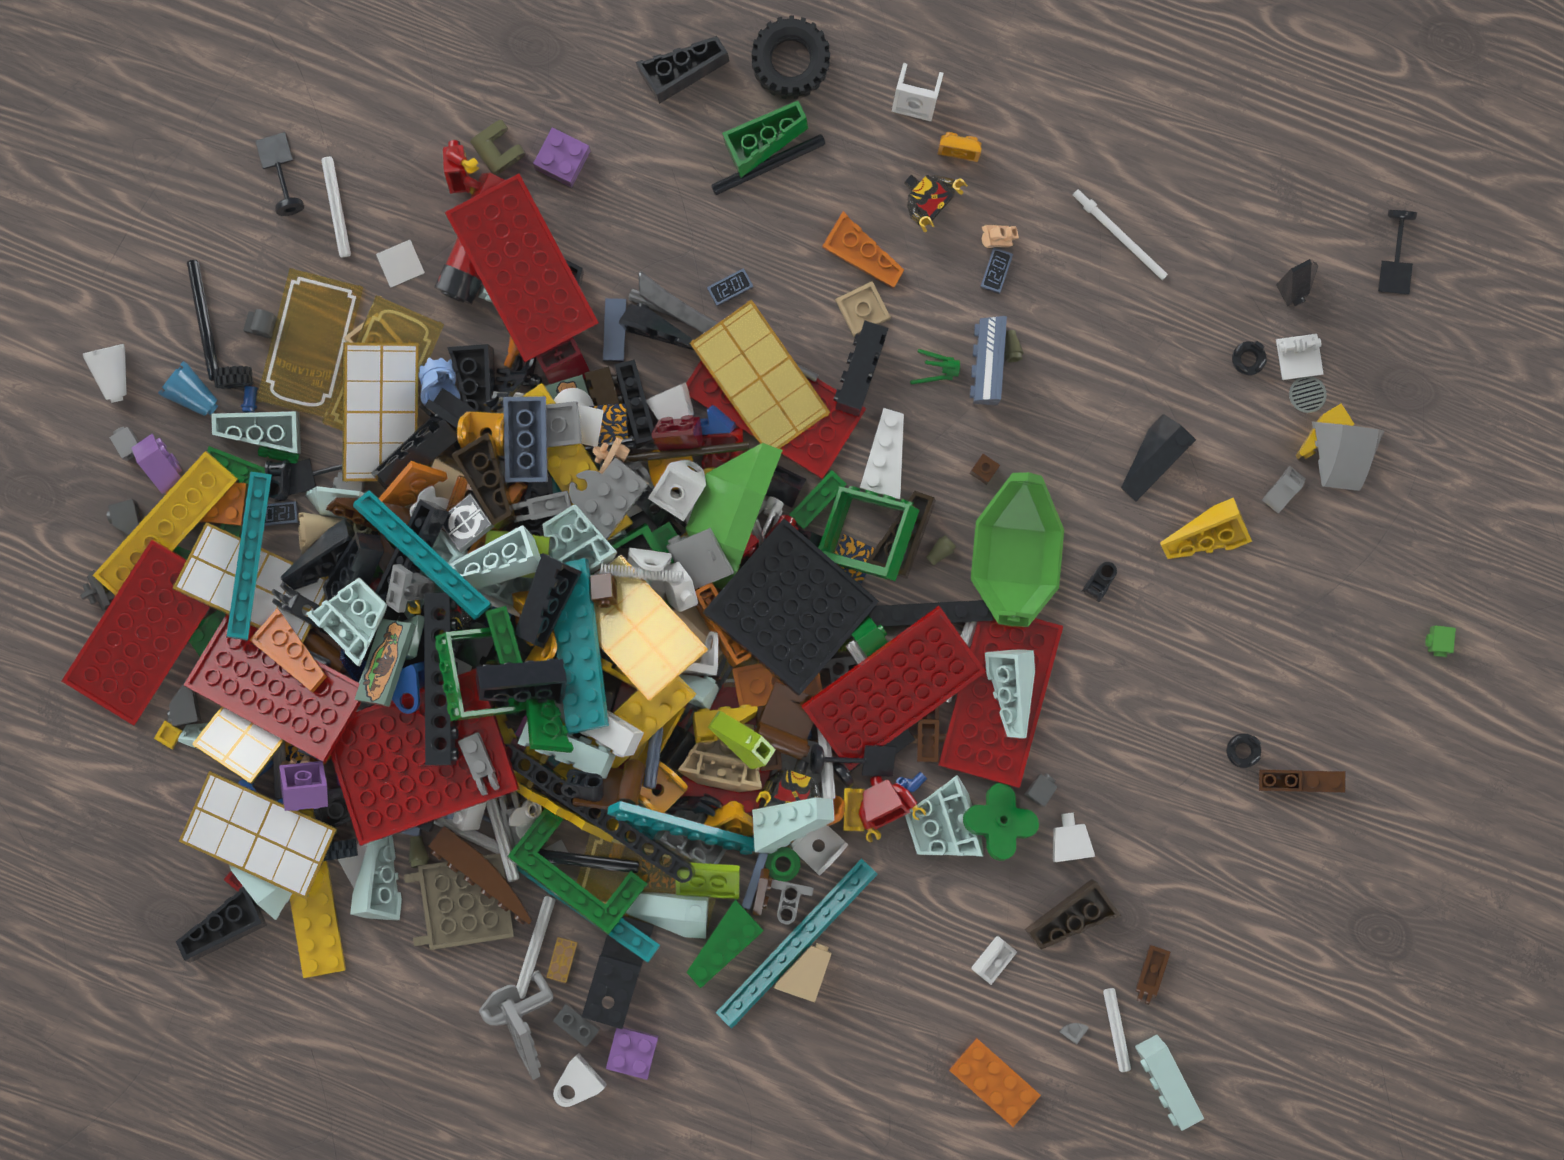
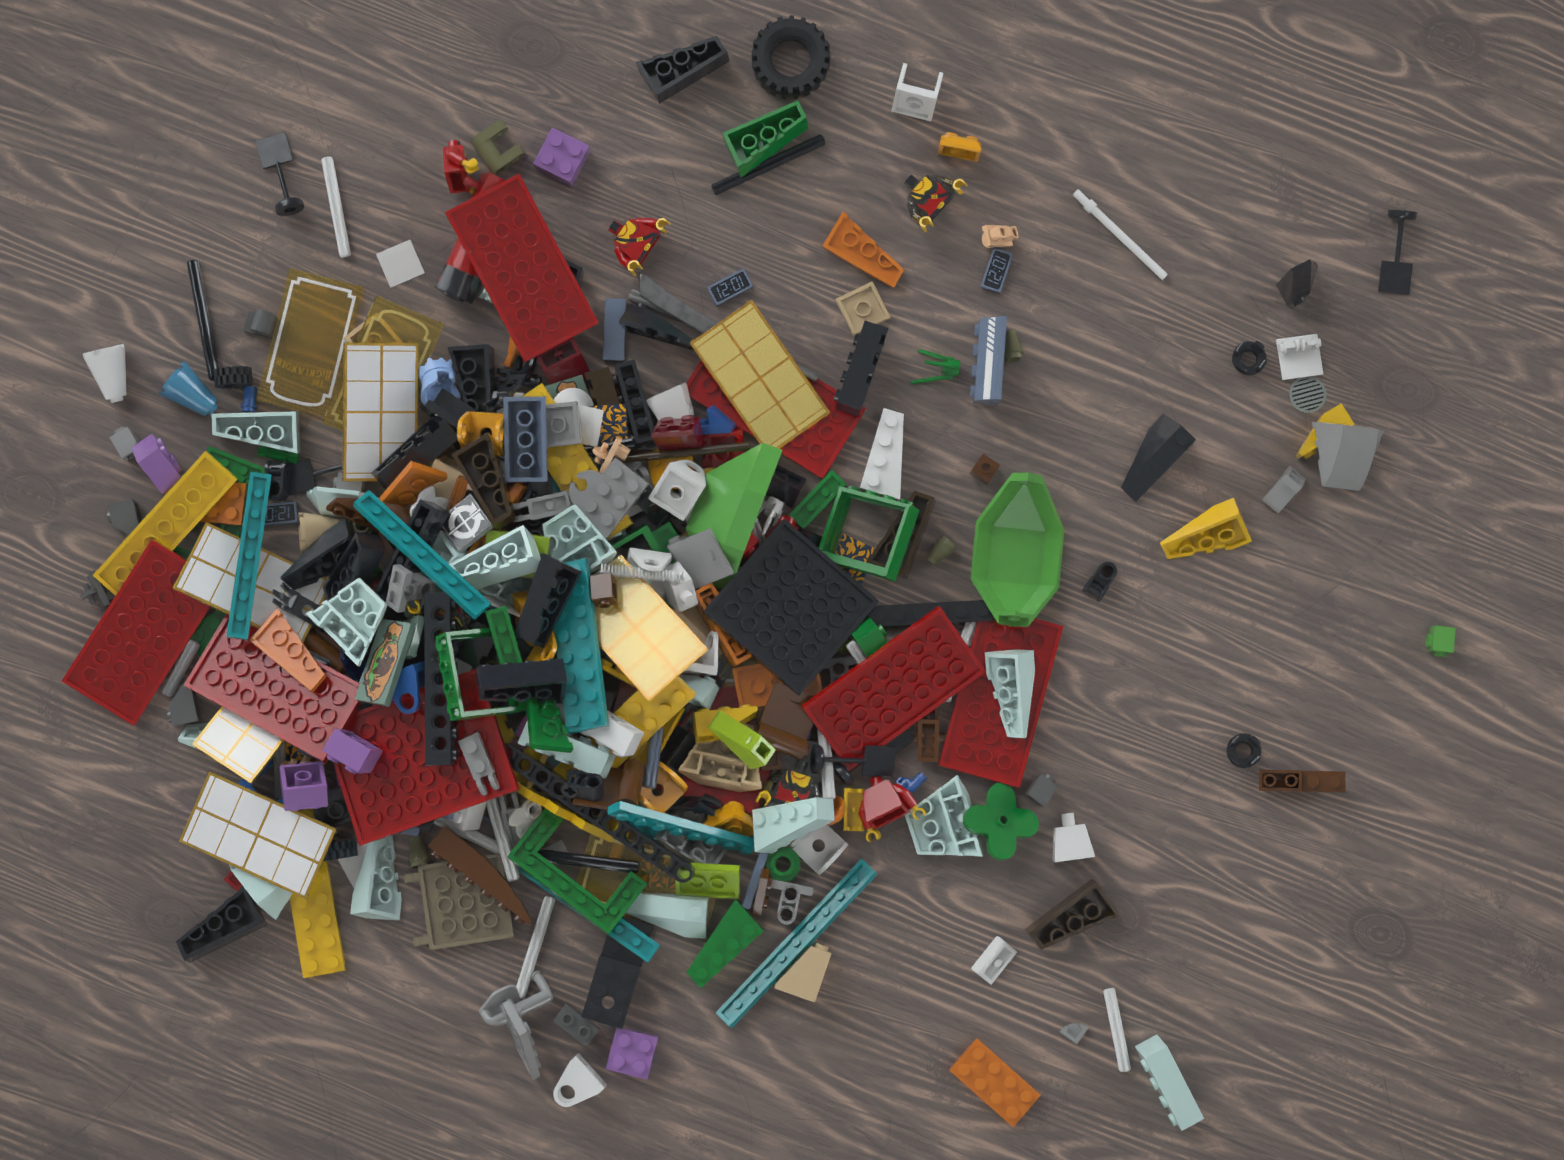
yellow tile [154,720,183,749] -> none
tile [546,937,578,983] -> none
reddish brown hinge [1135,945,1171,1005] -> none
none -> light grey axle [161,640,200,697]
none -> medium lavender brick [322,728,383,774]
none -> torso [608,218,671,276]

